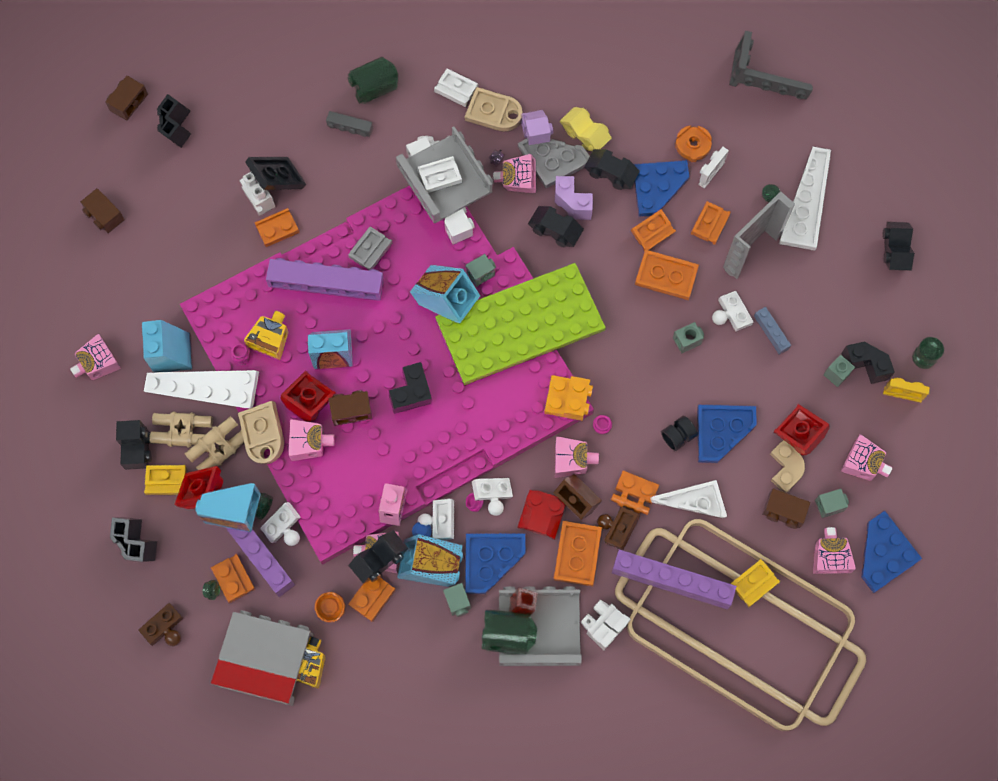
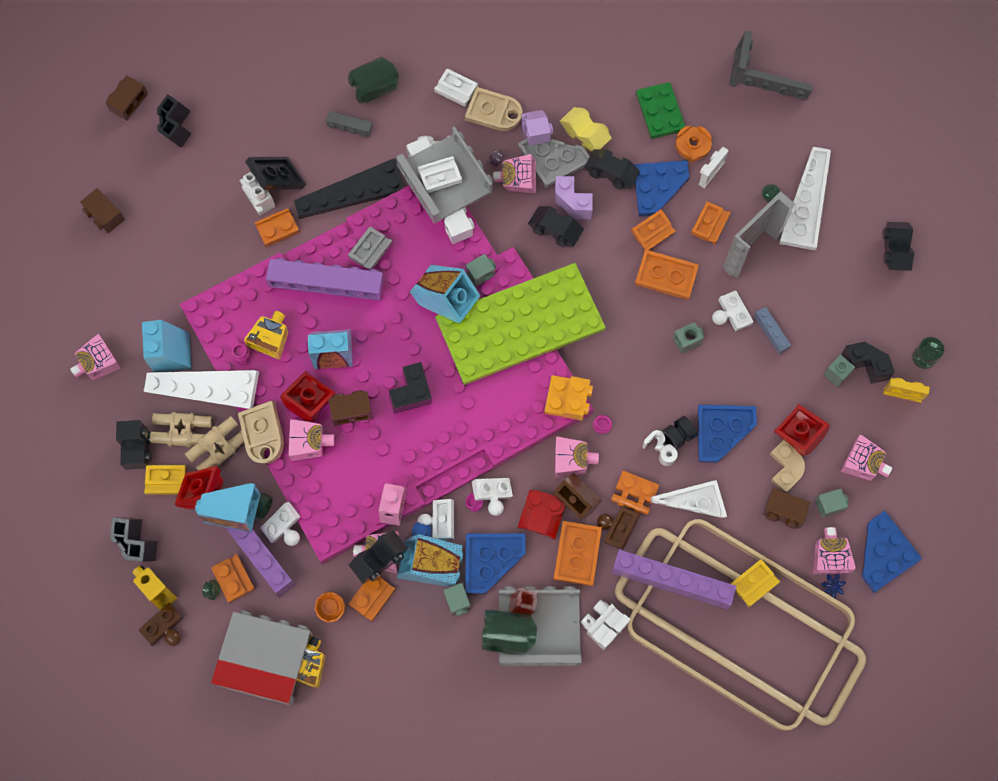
none -> yellow torso [133,565,177,610]
none -> black wing [294,158,404,219]
none -> green plate [636,82,685,139]
none -> white leg [642,430,678,466]
none -> clear blue plant [821,574,846,599]

